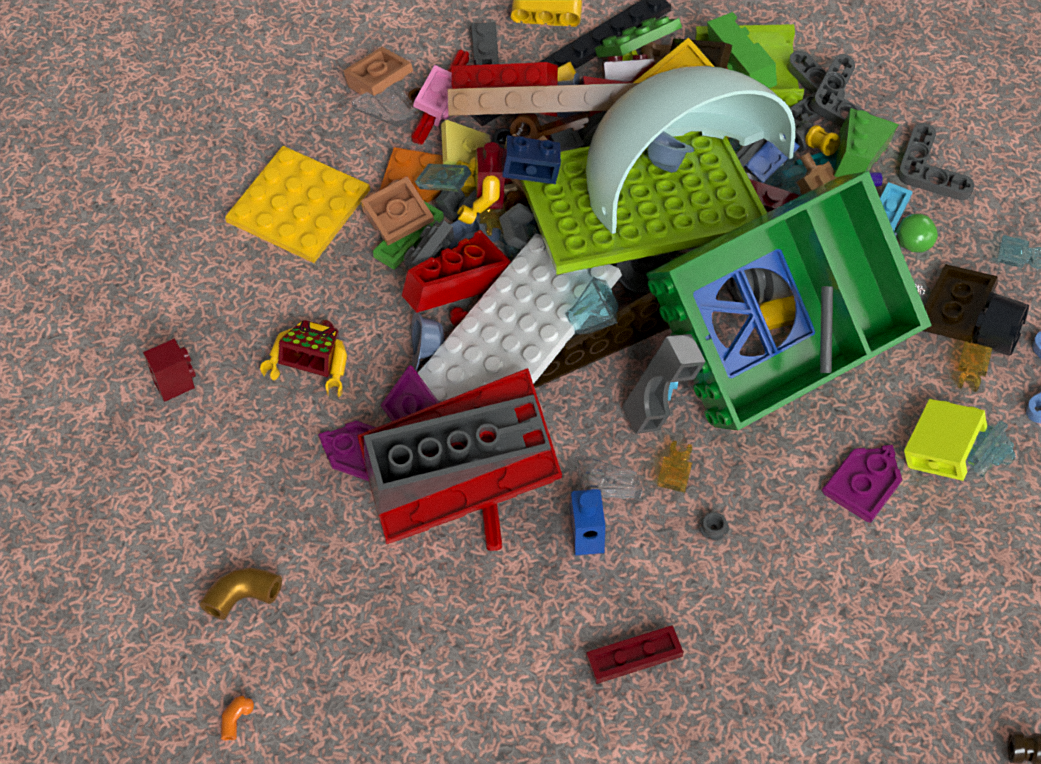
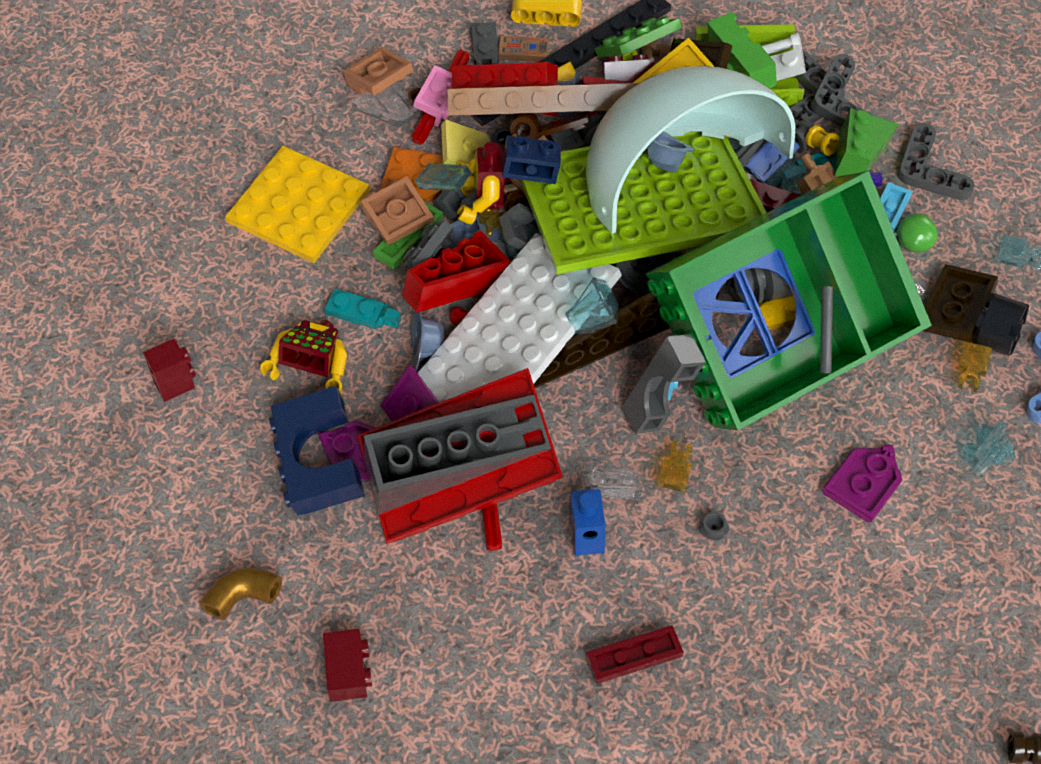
orange arm [221,696,254,741] -> none
neon yellow panel [904,399,987,481] -> none
none -> dark blue arch [269,386,365,516]
none -> dark red brick [323,629,372,702]
none -> teal hinge [324,289,401,329]
none -> medium nougat tile [498,36,549,62]
none -> white plate [762,33,806,81]

